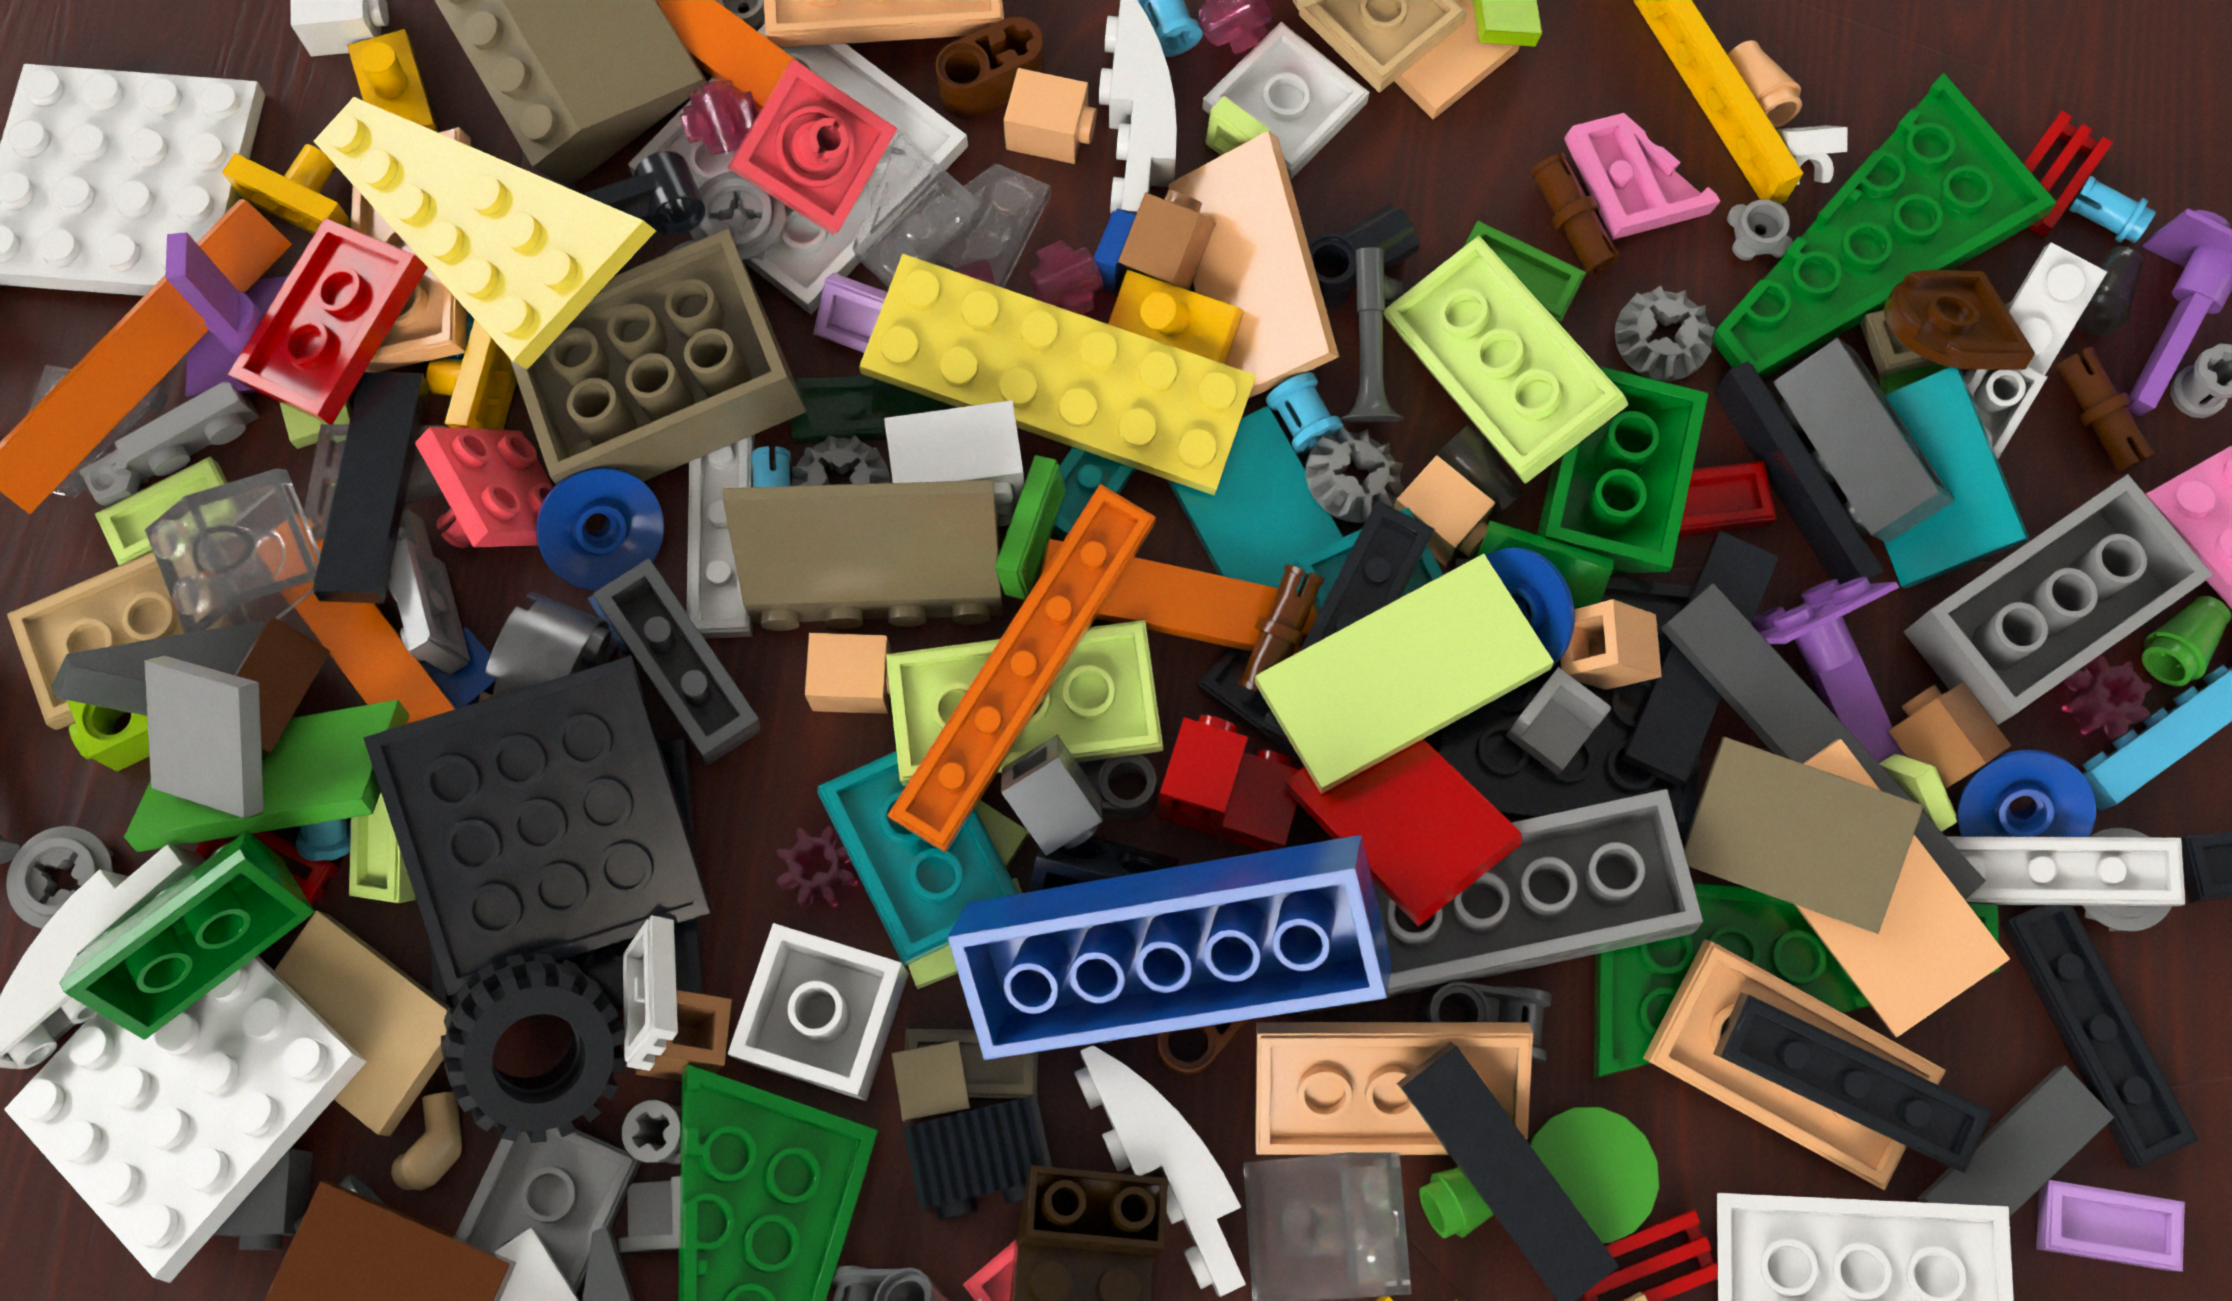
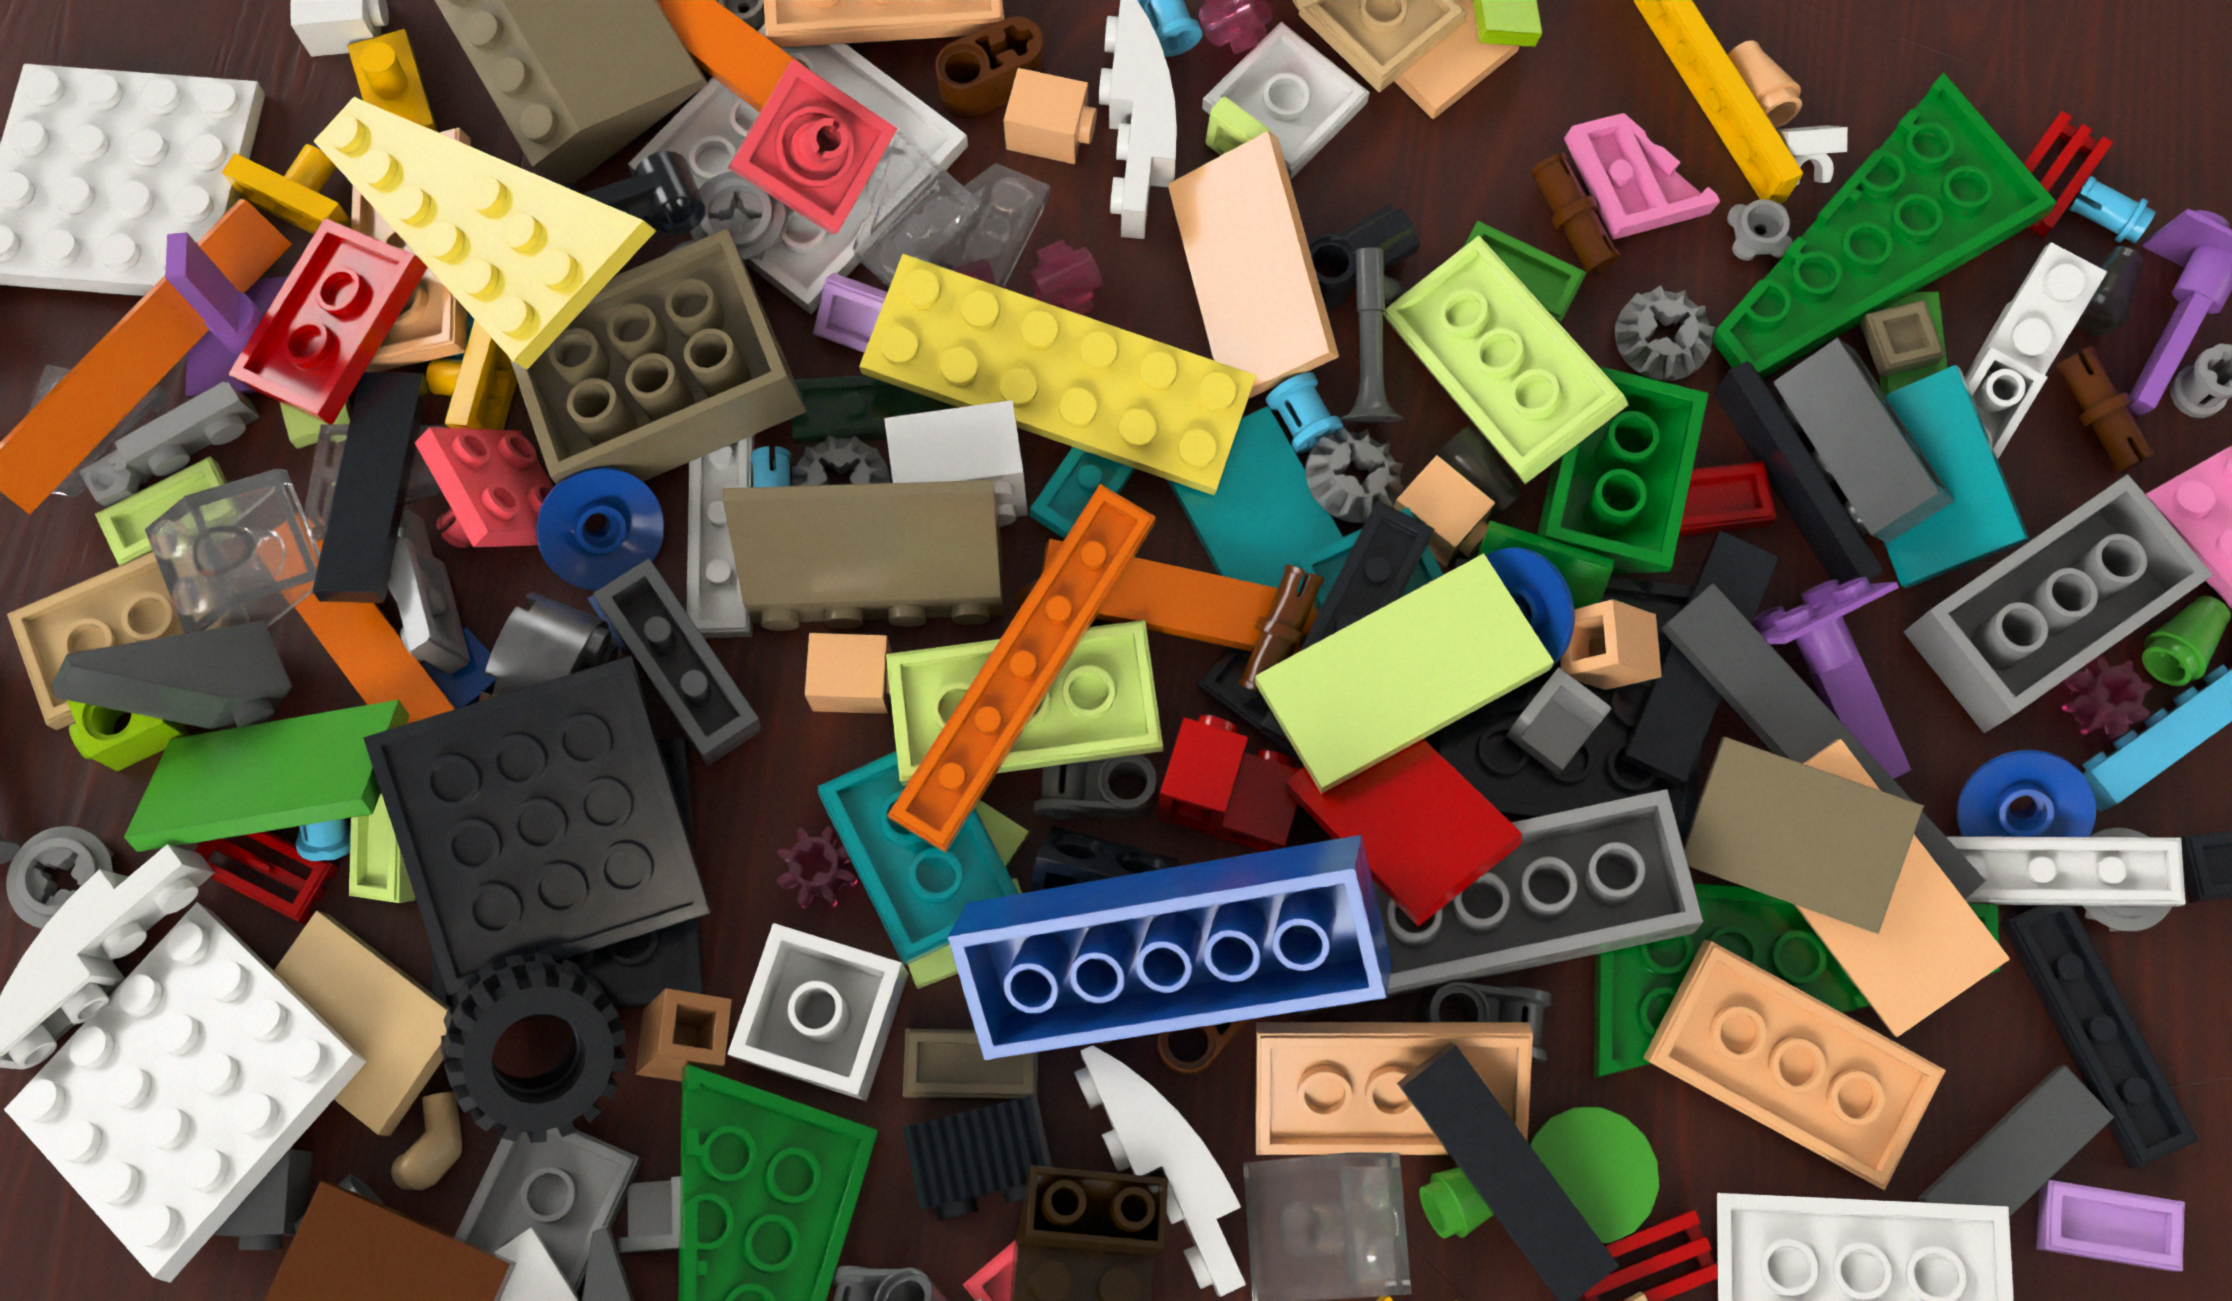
green slope [59,831,315,1040] -> none
light grey tile [144,655,264,818] -> none
reddish brown tile [234,616,330,760] -> none
light grey bush [622,1100,682,1165] -> none
white tile [623,915,678,1071] -> none
clear pink gear [679,80,758,155] -> none
dark tan tile [892,1041,971,1122] -> none
bright green tile [995,455,1066,600] -> none
brick [1001,734,1103,855] -> none
blue tile [1093,208,1136,294] -> none
yellow tile [1108,270,1244,364] -> none
medium nougat brick [1118,190,1216,290] -> none
black tile [1713,992,1992,1173] -> none
yellowish green tile [1879,753,1957,832] -> none
reddish brown tile [1884,270,2035,370] -> none
medium nougat brick [1888,682,2012,789] -> none

